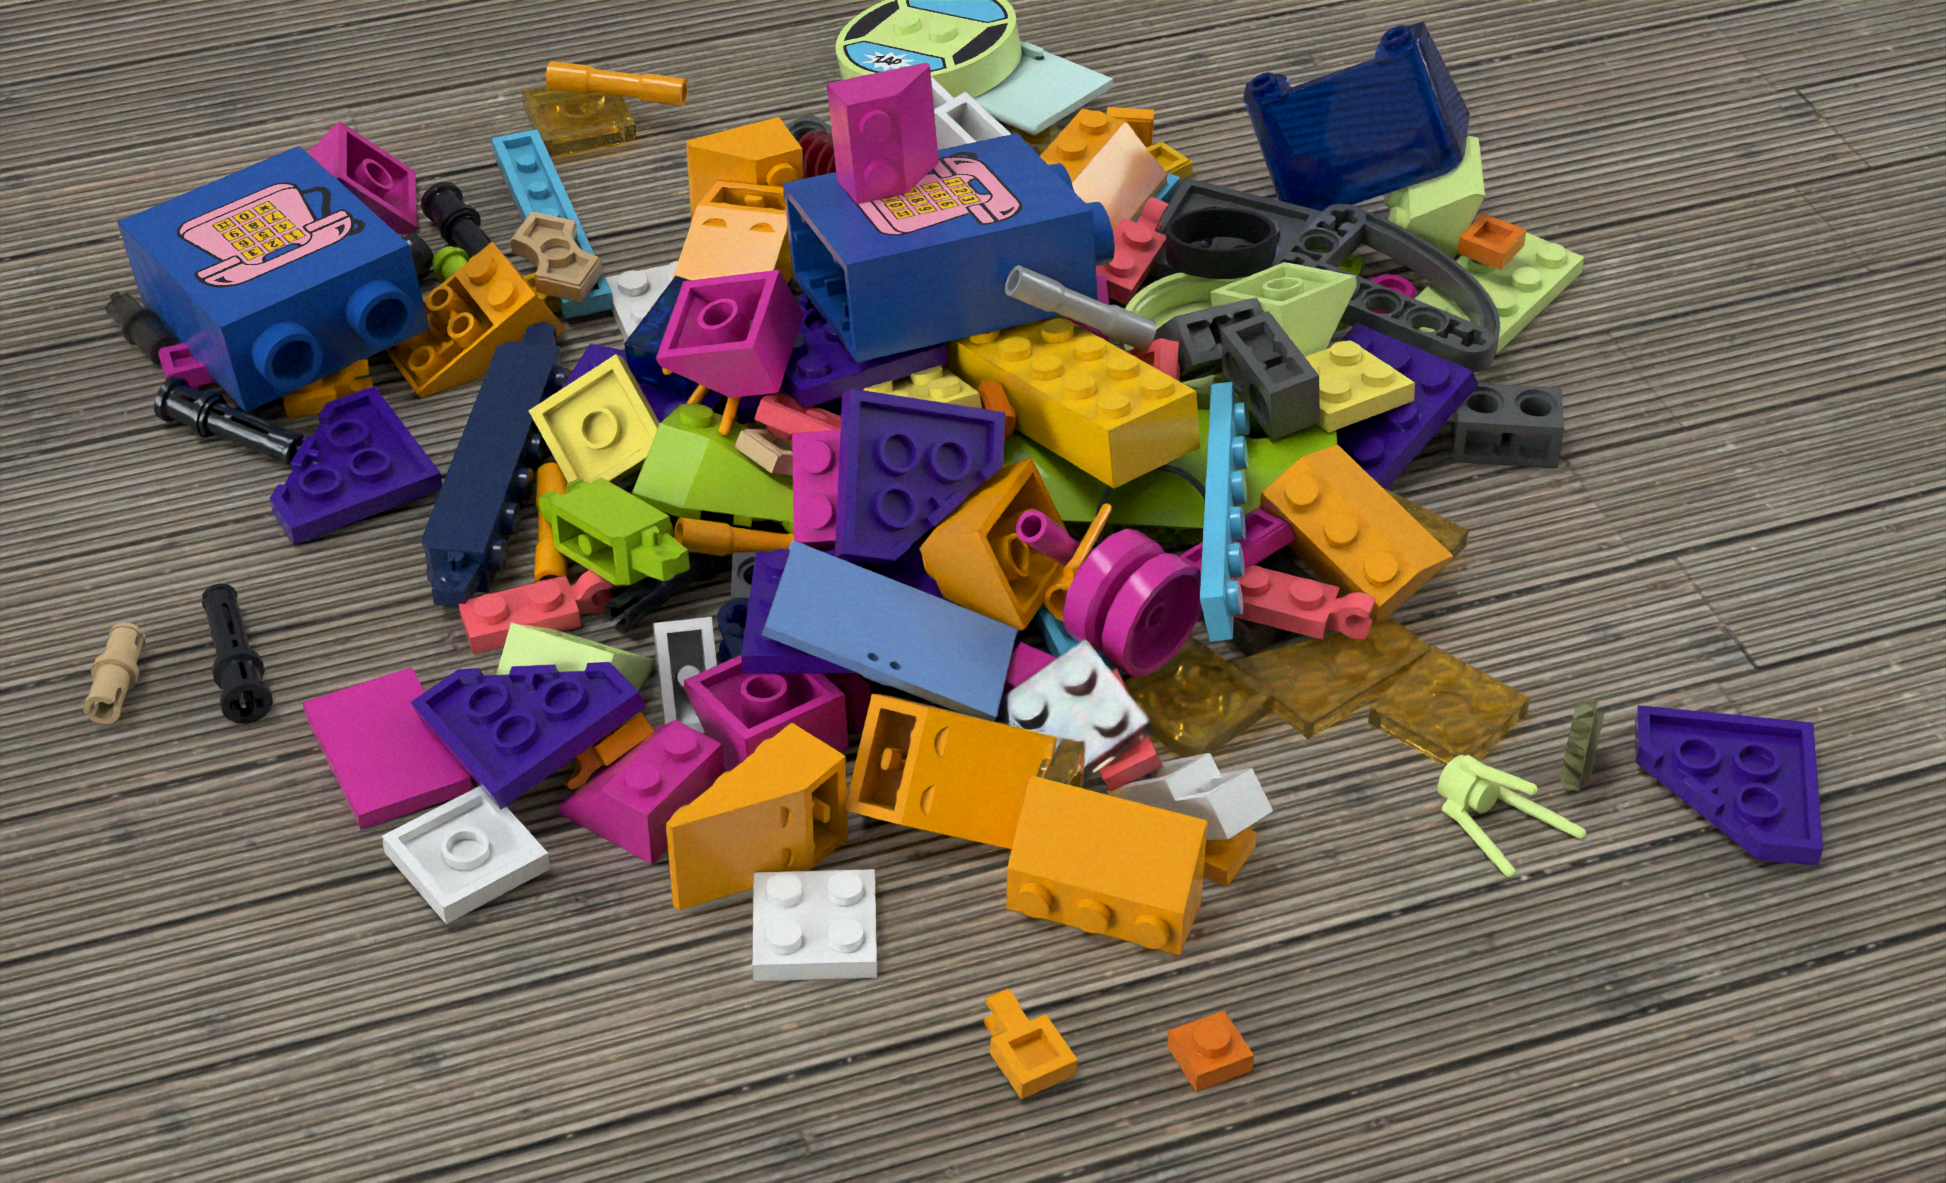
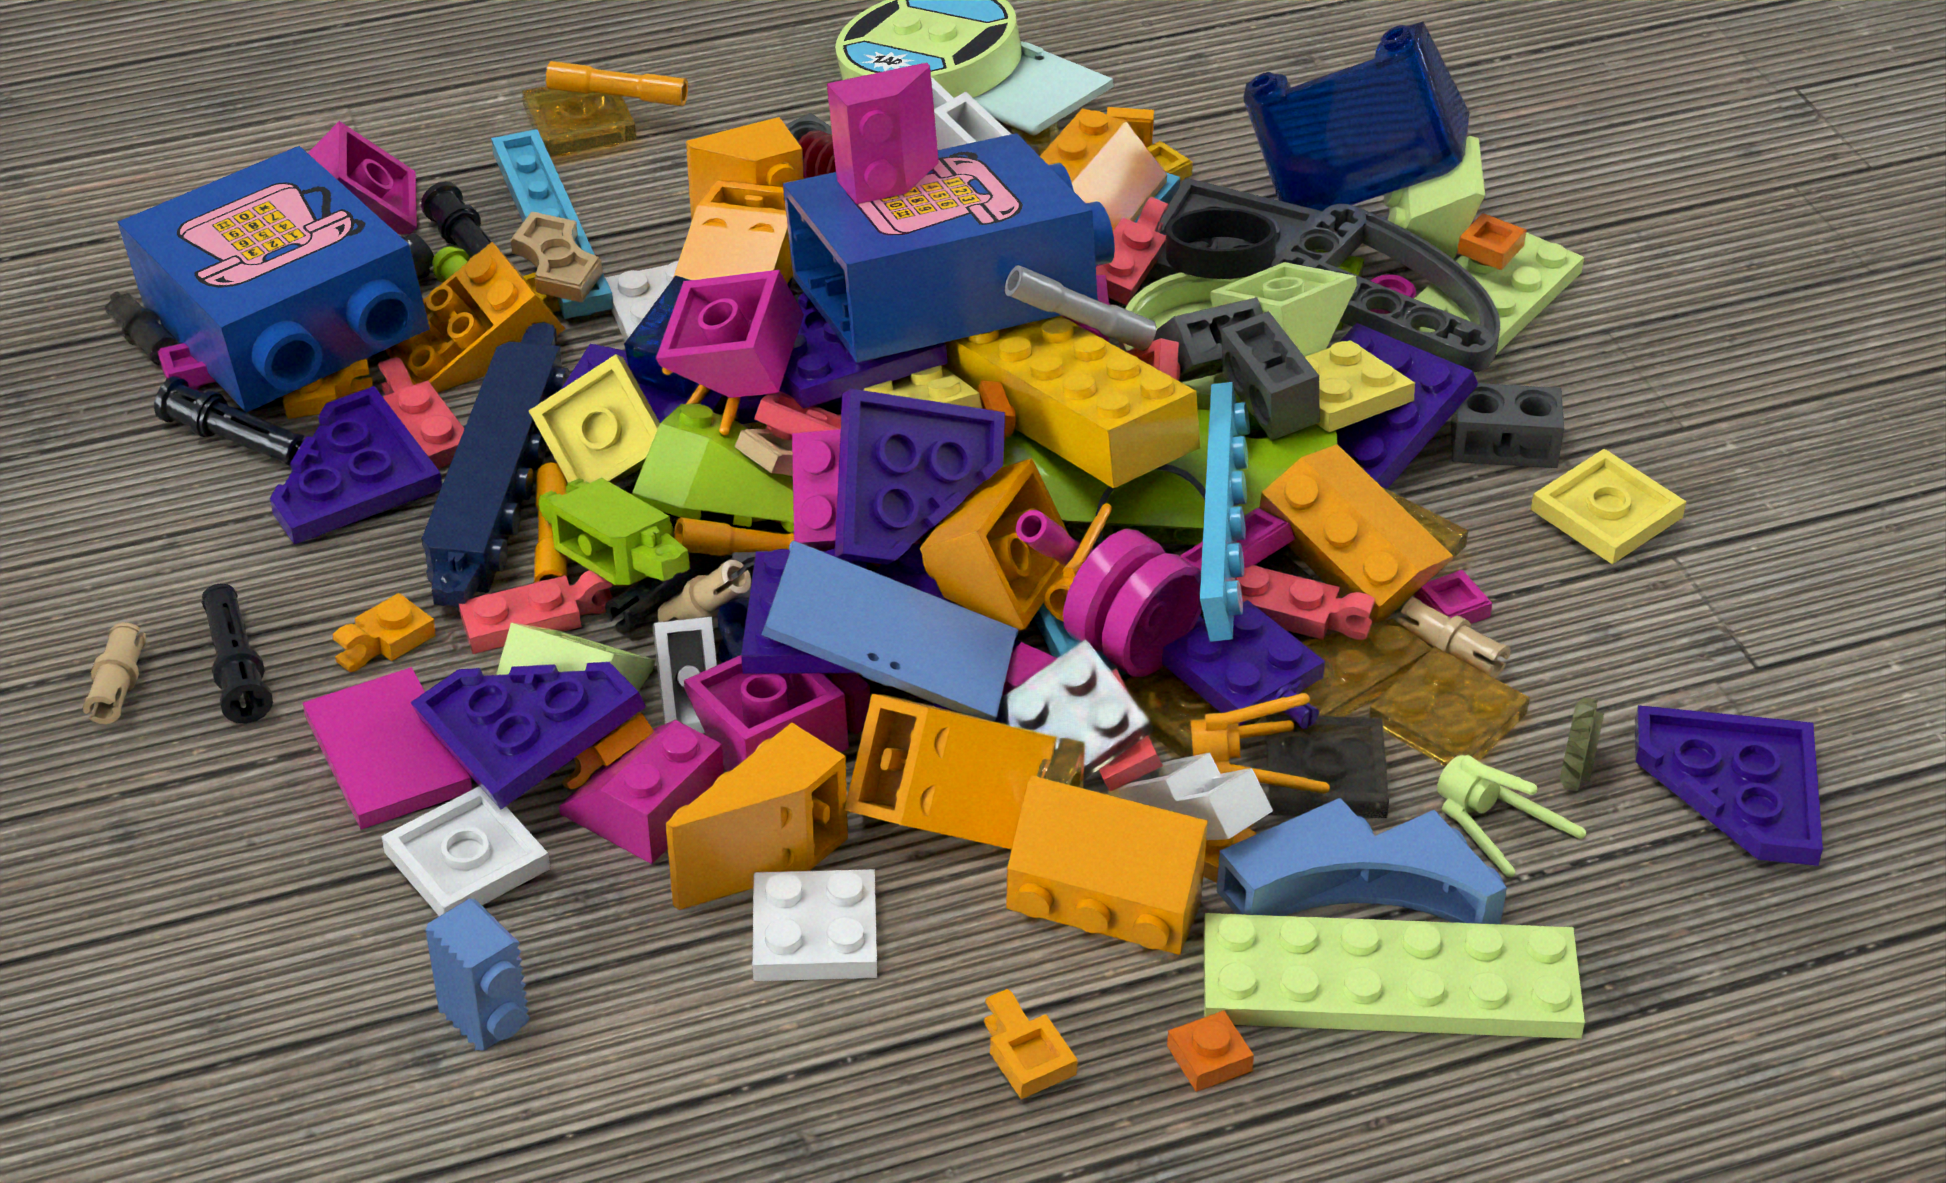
none -> light orange plate [333,593,436,672]
none -> coral plate [378,357,464,469]
none -> medium blue brick [426,898,530,1050]
none -> tan pin [658,560,751,622]
none -> dark purple plate [1162,600,1325,729]
none -> light orange plant [1191,693,1330,794]
none -> yellowish green plate [1203,913,1585,1039]
none -> medium blue arch [1216,798,1507,924]
none -> clear smoke plate [1265,715,1389,818]
none -> tan pin [1397,598,1511,679]
none -> dark pink tile [1414,570,1493,624]
none -> light yellow plate [1531,449,1686,565]

